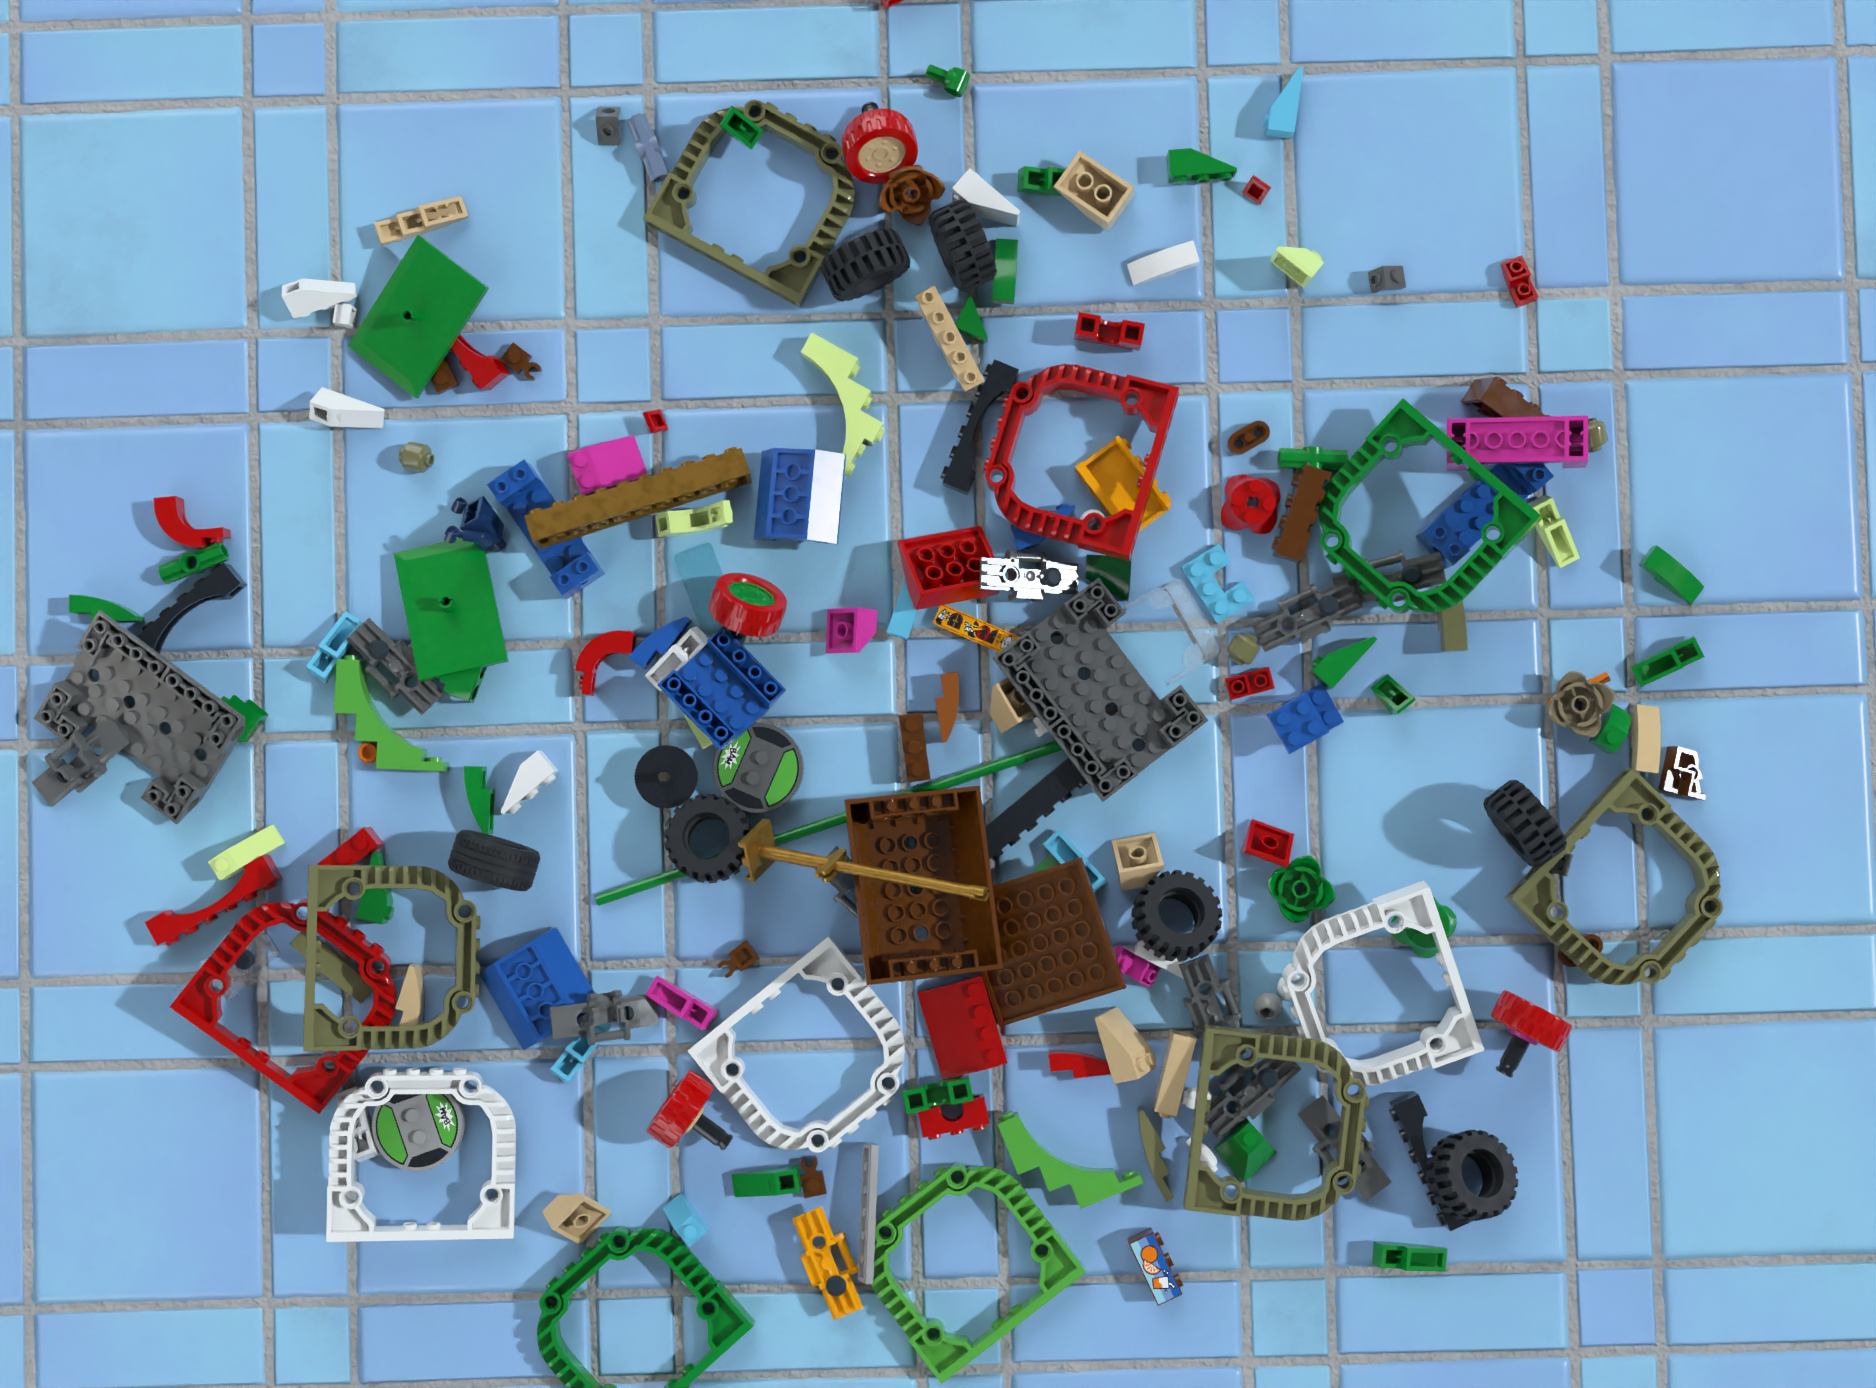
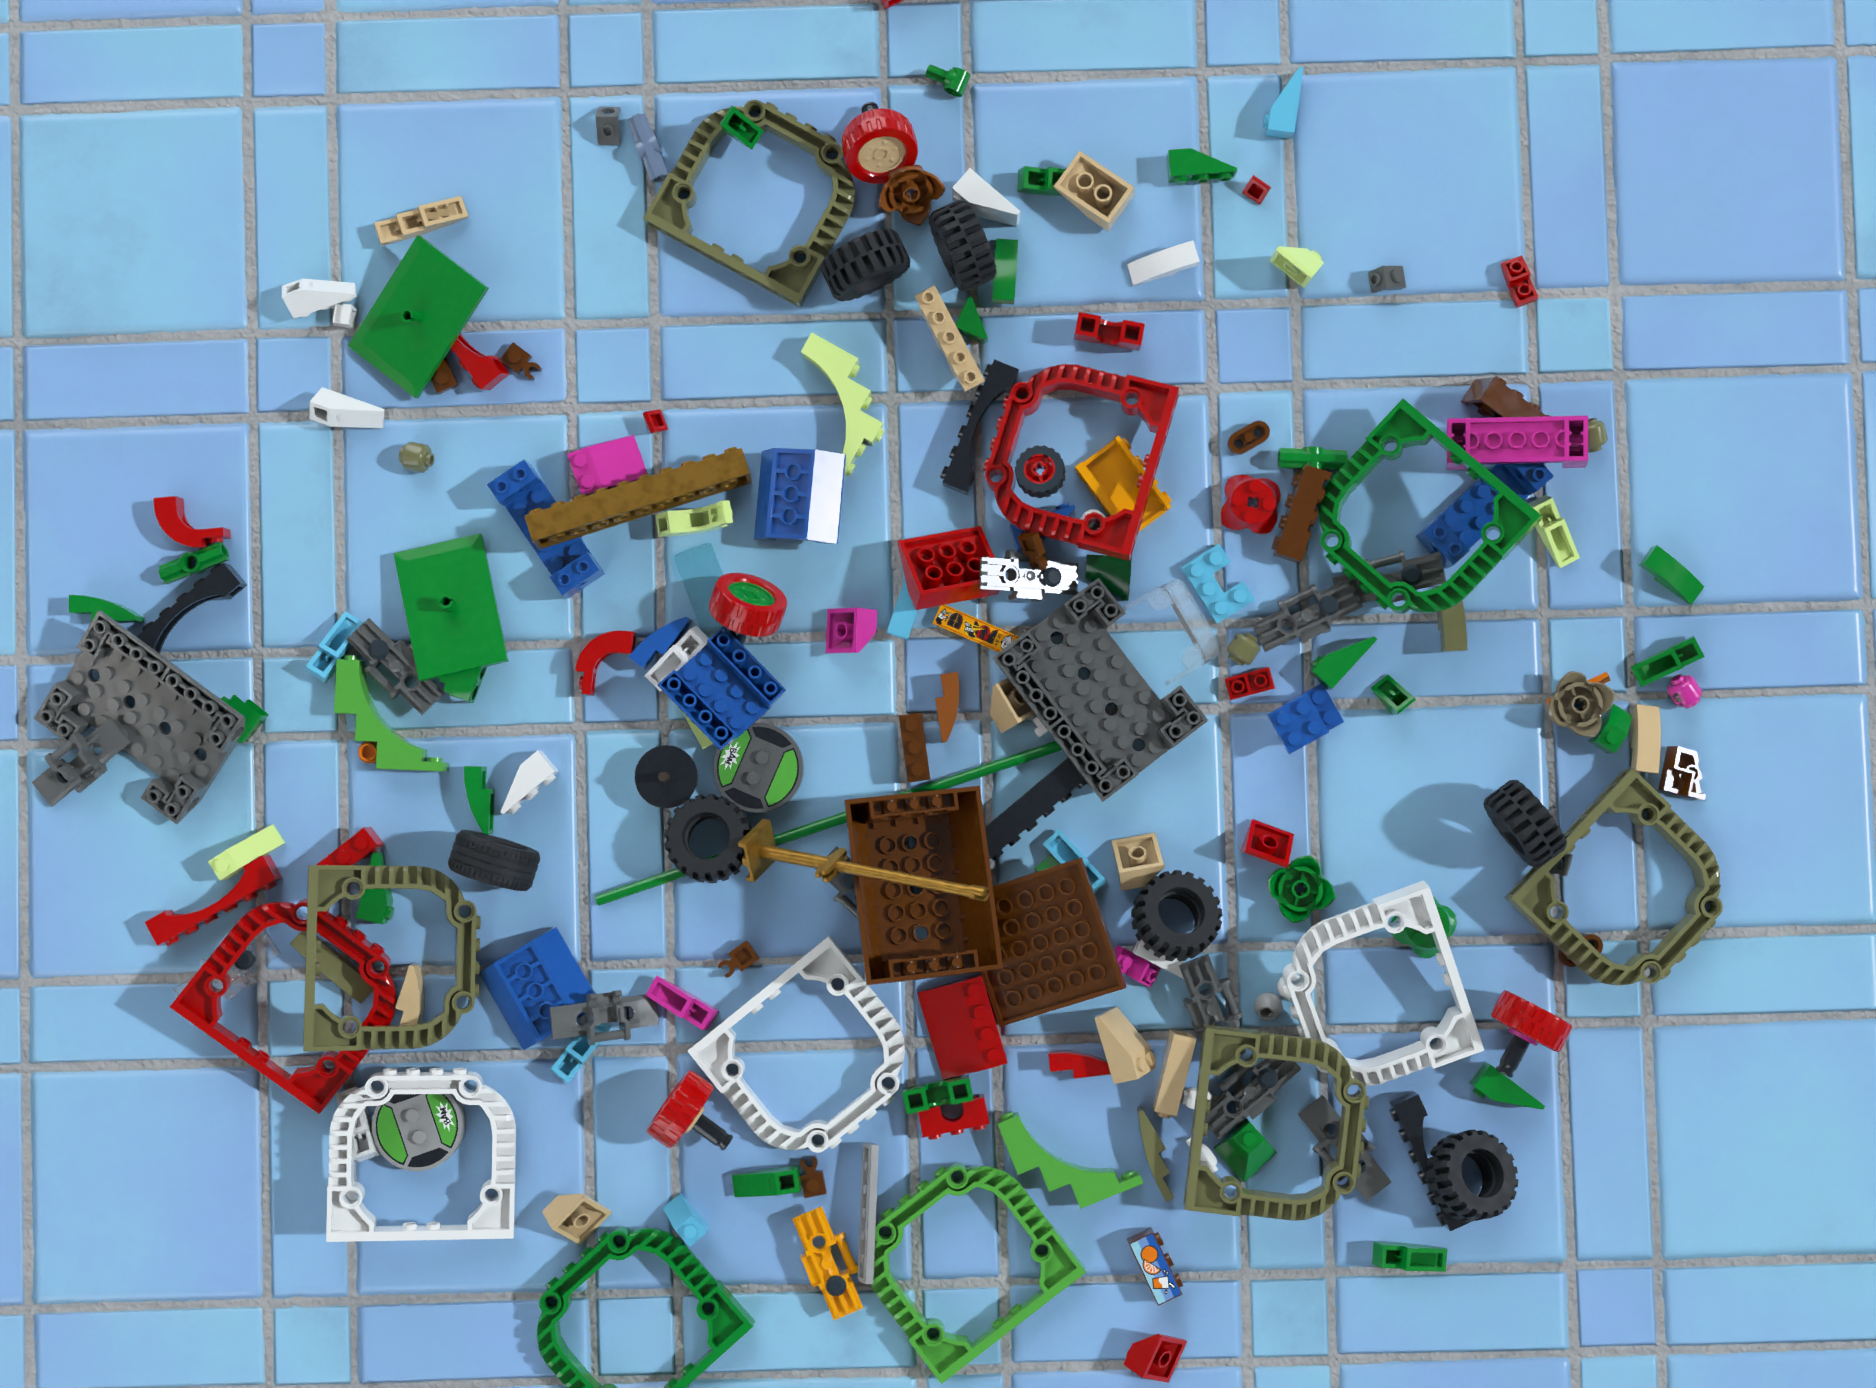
dark blue torso [444,496,507,552] -> none
none -> black wheel [1015,445,1066,498]
none -> reddish brown plate [1017,532,1048,570]
none -> red slope [1123,1334,1187,1383]
none -> green slope [1469,1062,1545,1110]
none -> dark pink head [1667,674,1702,709]

